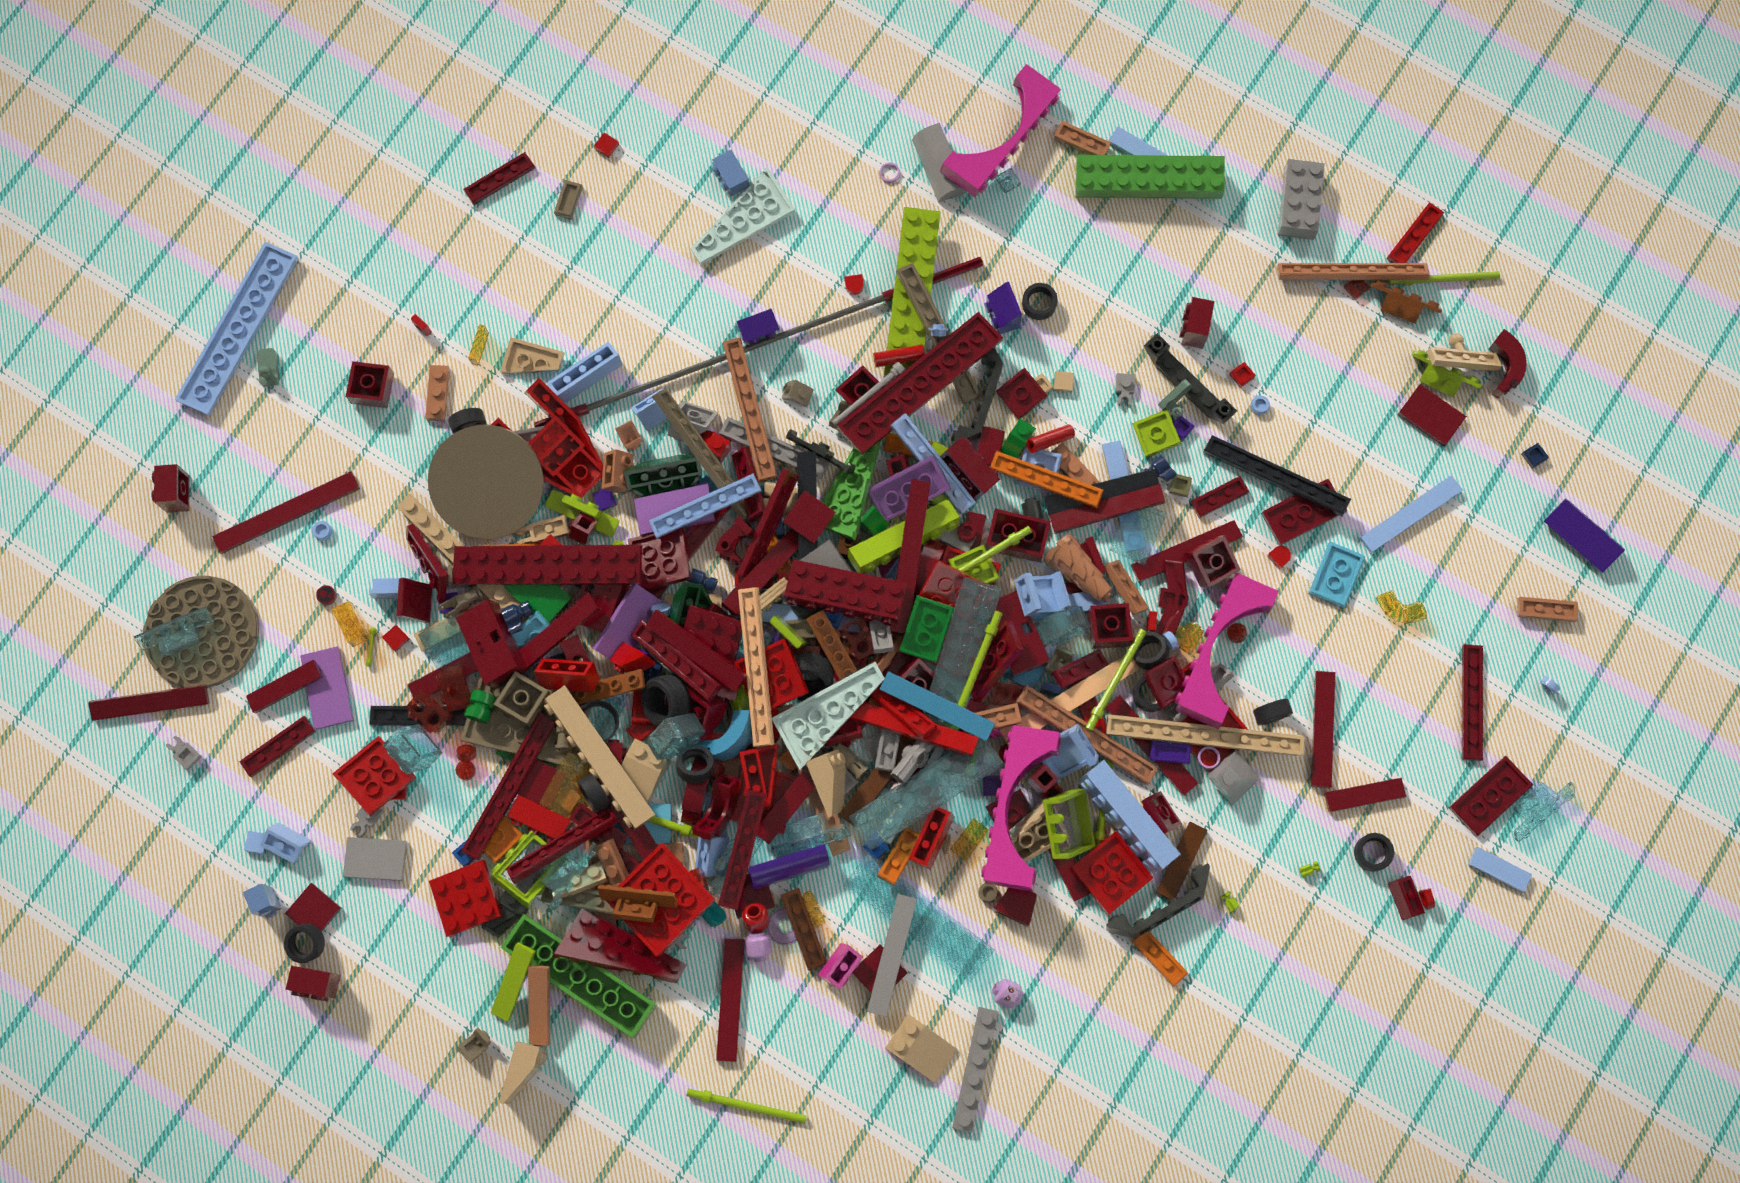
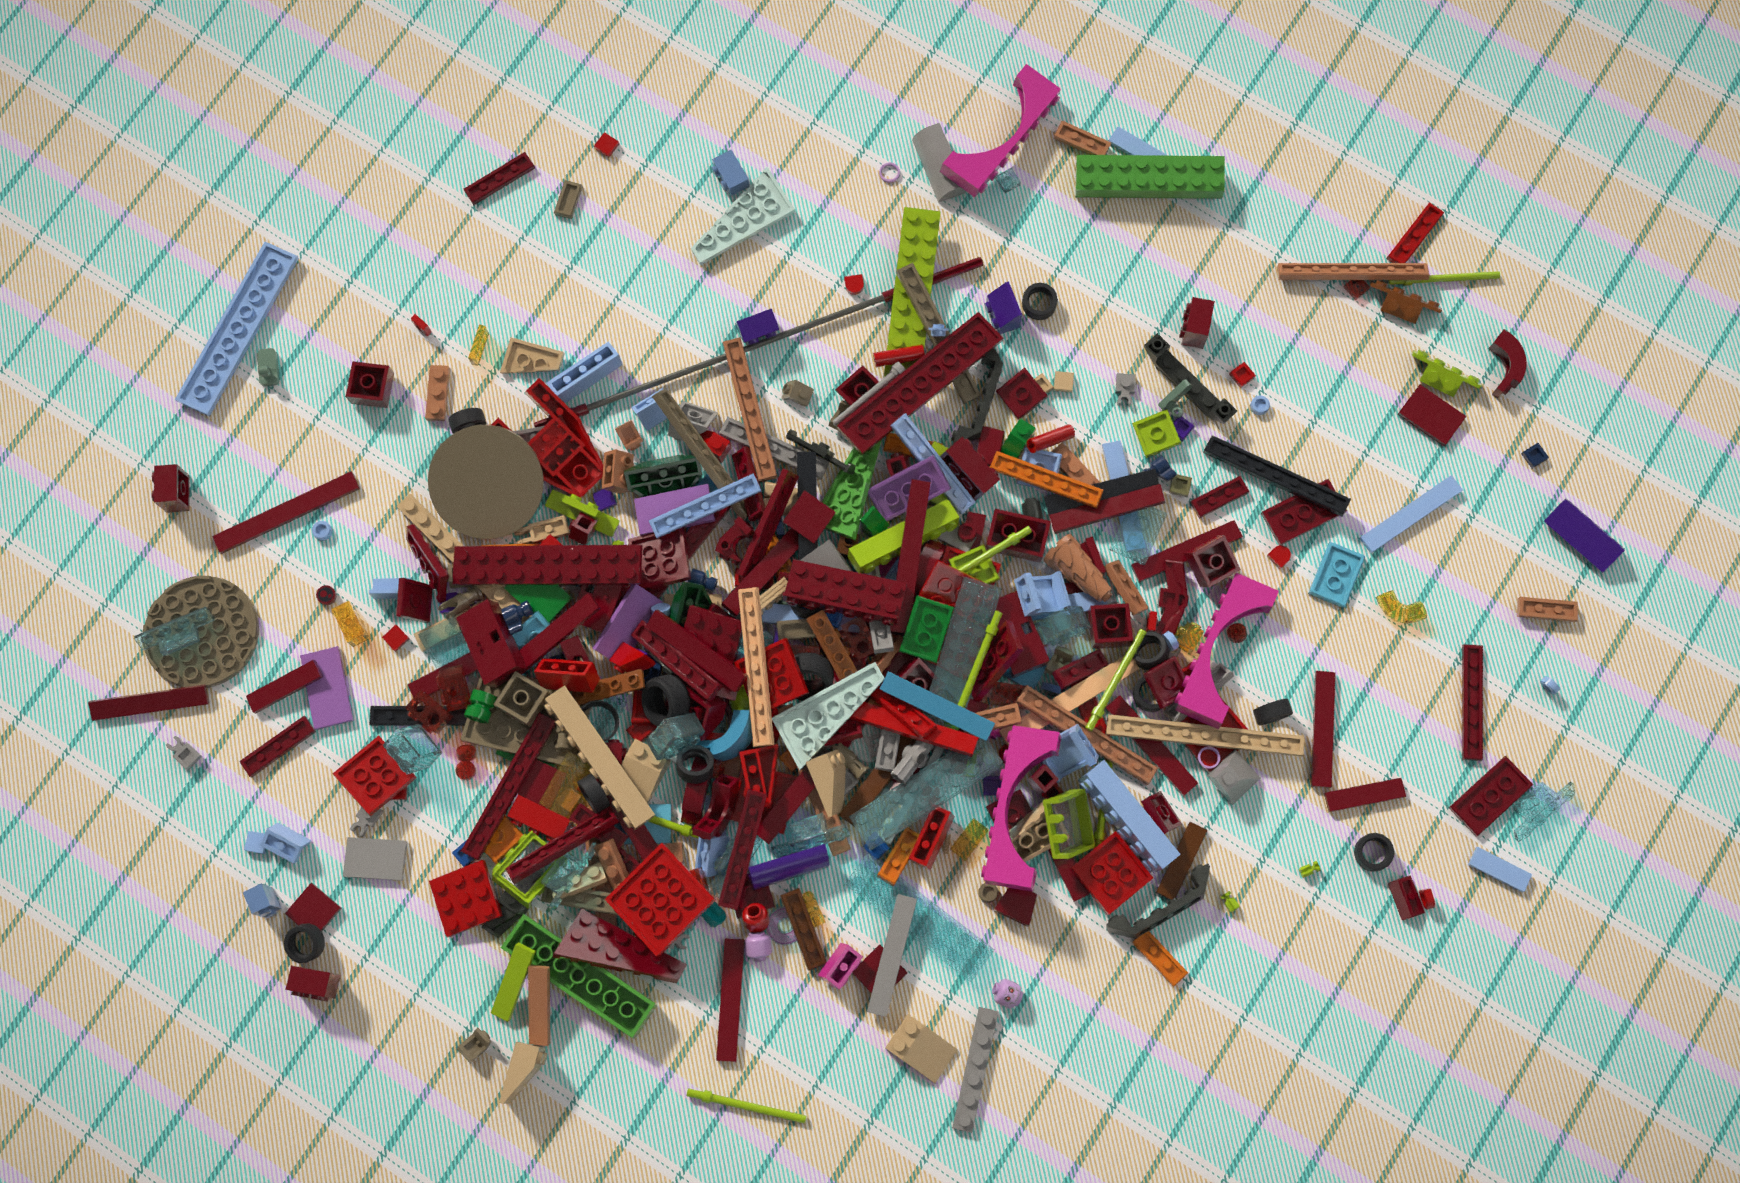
lime hinge [366,627,377,667] -> none
dark orange bracket [598,885,678,923] -> none
lime tile [770,615,807,648] -> none
dark purple tile [1150,741,1191,765] -> none
light grey brick [1277,159,1325,240] -> none
tan plate [1427,333,1502,371] -> none

